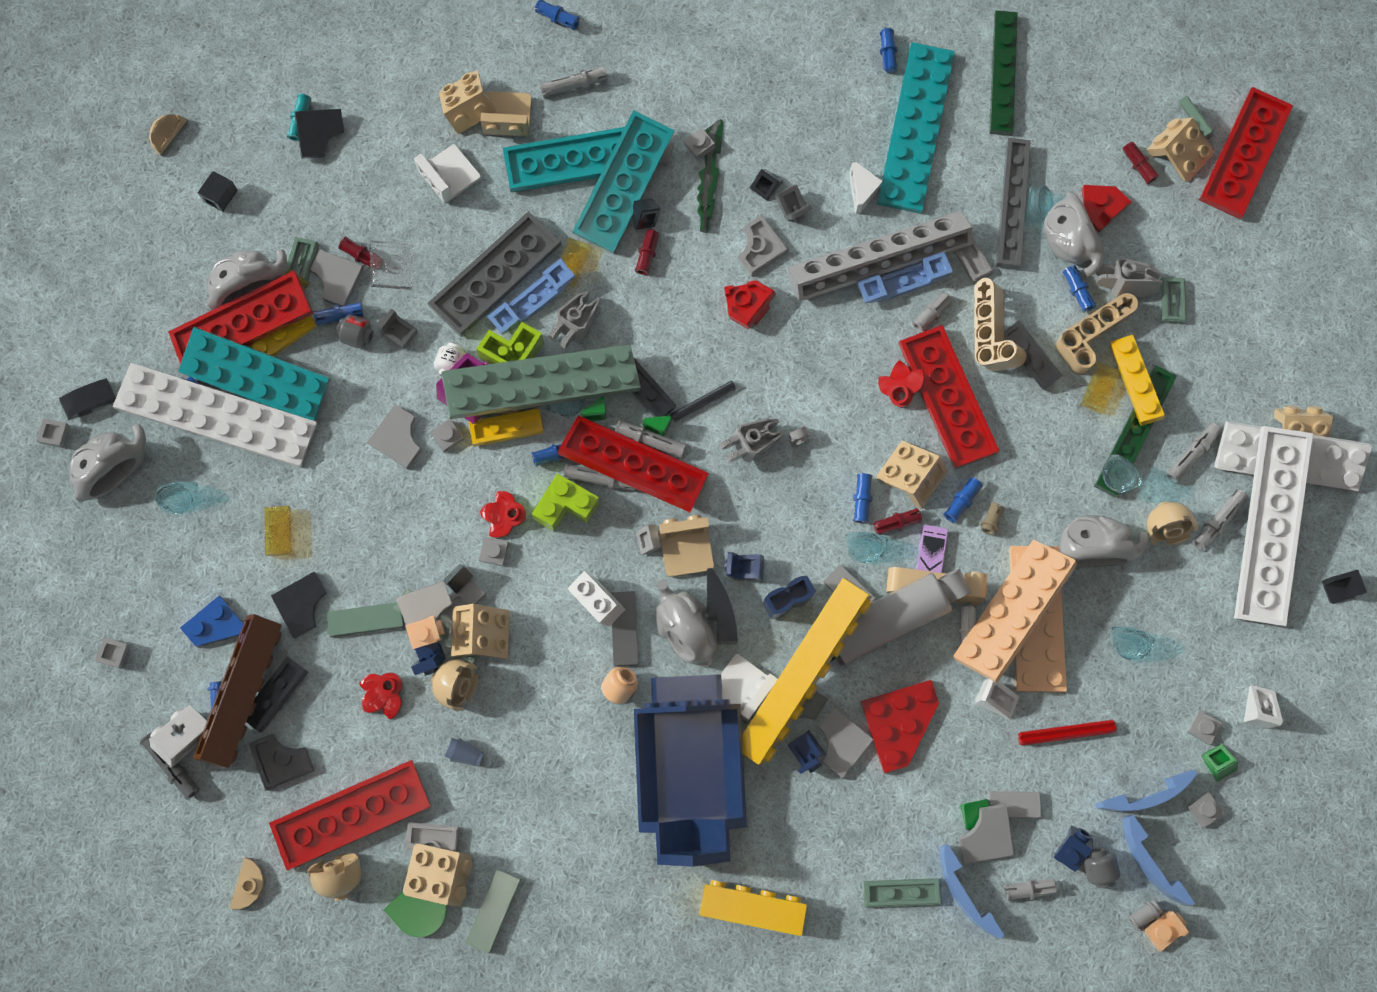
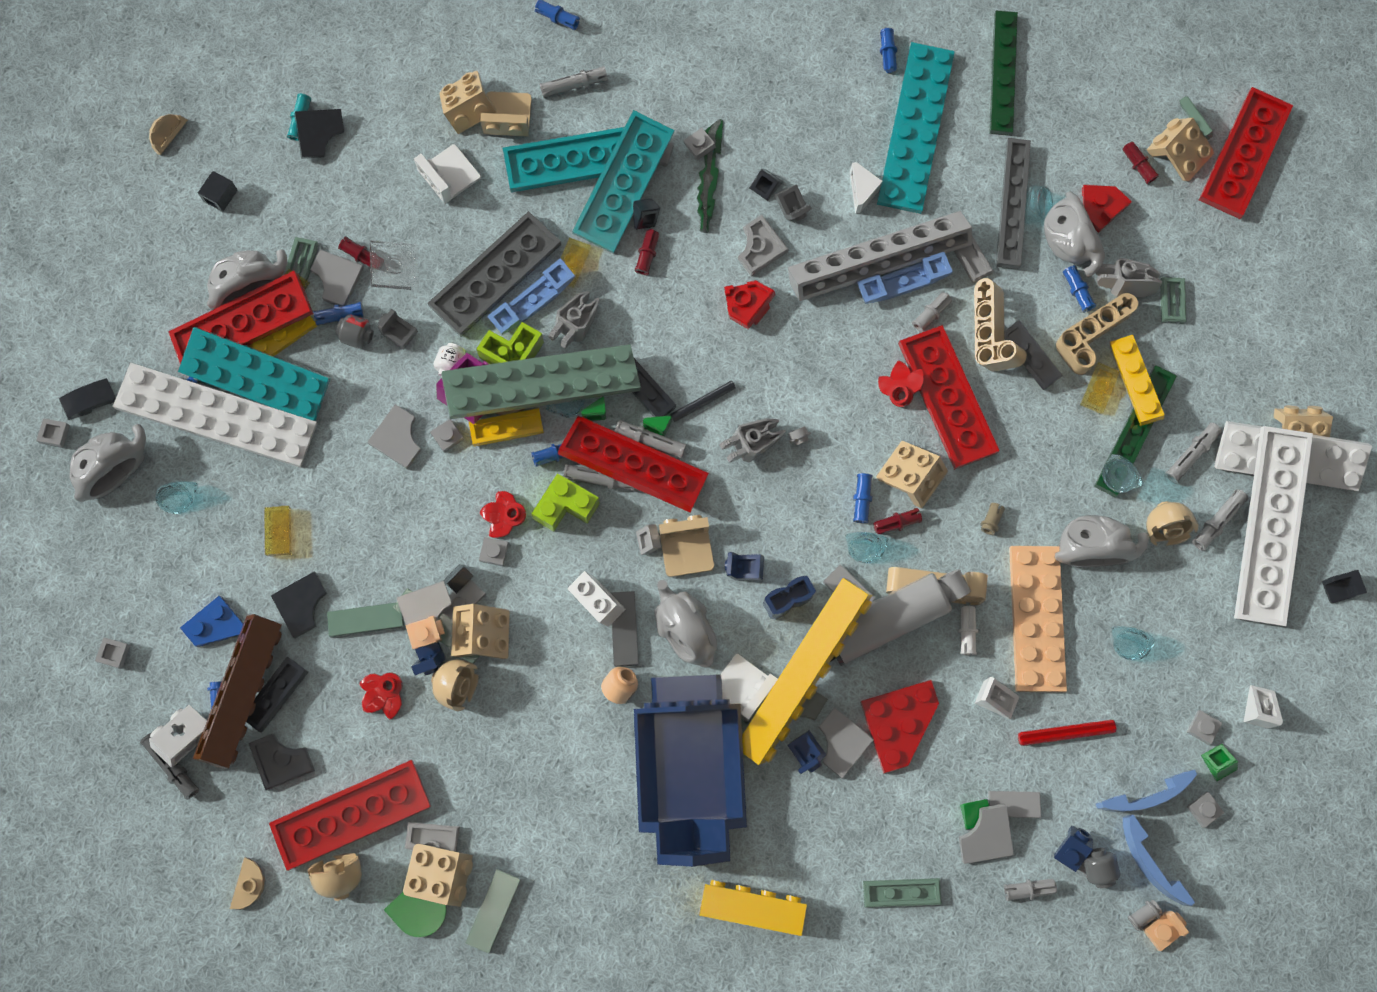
sand blue cone [445,738,484,767] -> none
black slope [706,568,738,645] -> none
lavender tile [916,524,948,573] -> none
medium blue slope [940,844,1005,938] -> none
blue pin [943,477,983,523] -> none
light nougat plate [953,540,1077,683] -> none

